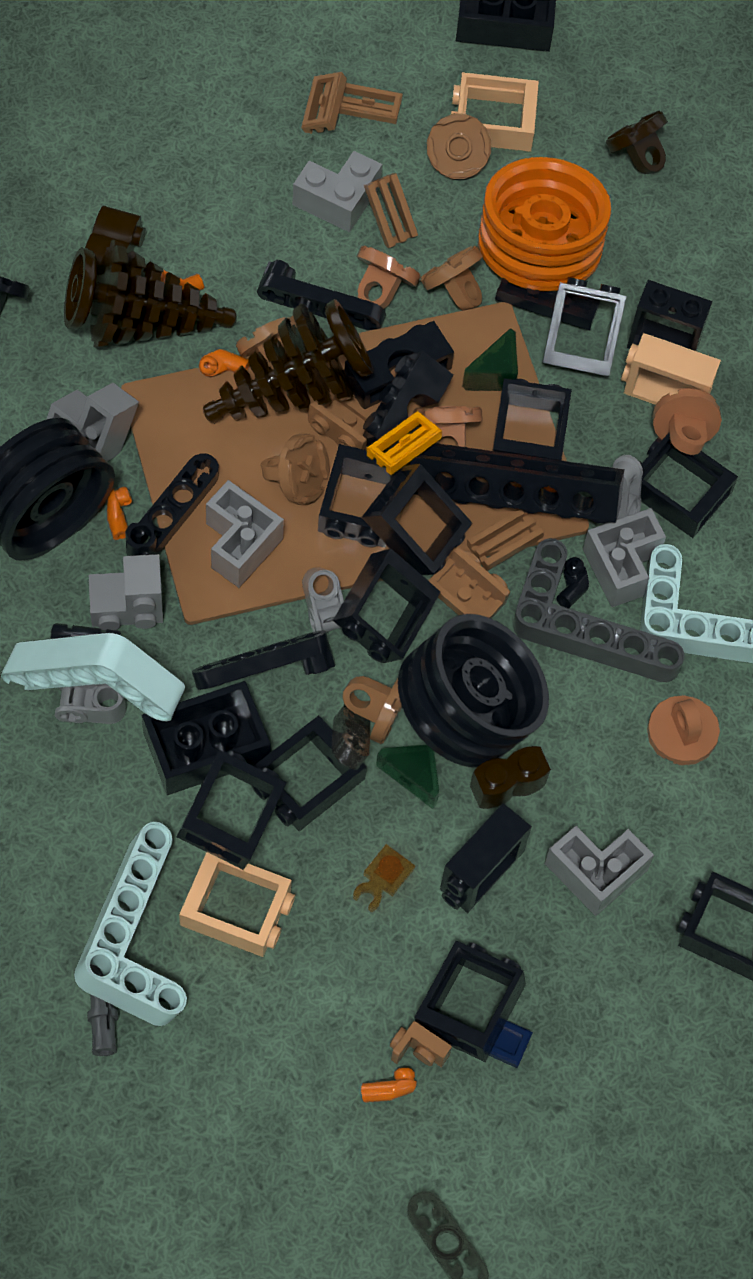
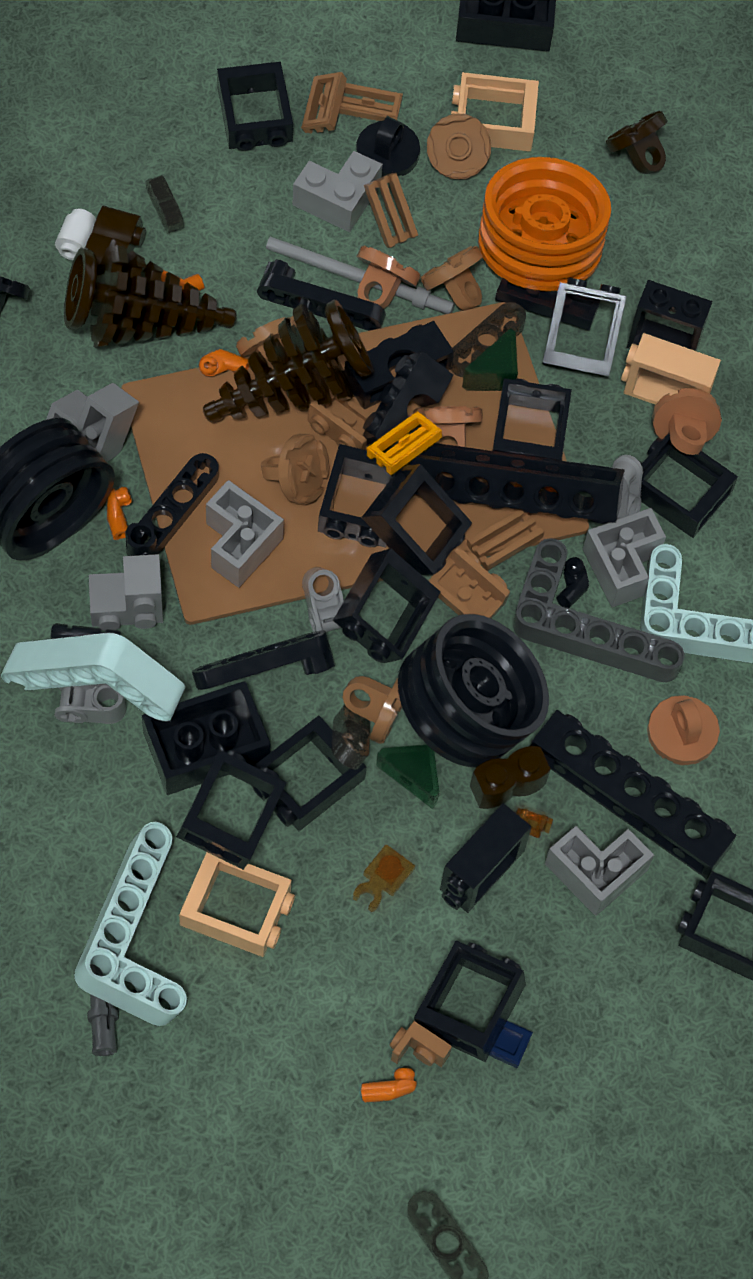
none -> white brick [55,209,96,260]
none -> clear smoke beam [145,175,184,234]
none -> black window [217,61,293,151]
none -> light grey bar [266,236,455,314]
none -> black tile [356,116,420,178]
none -> clear smoke beam [450,302,526,378]
none -> clear orange plate [516,808,553,839]
none -> black brick [531,710,737,879]

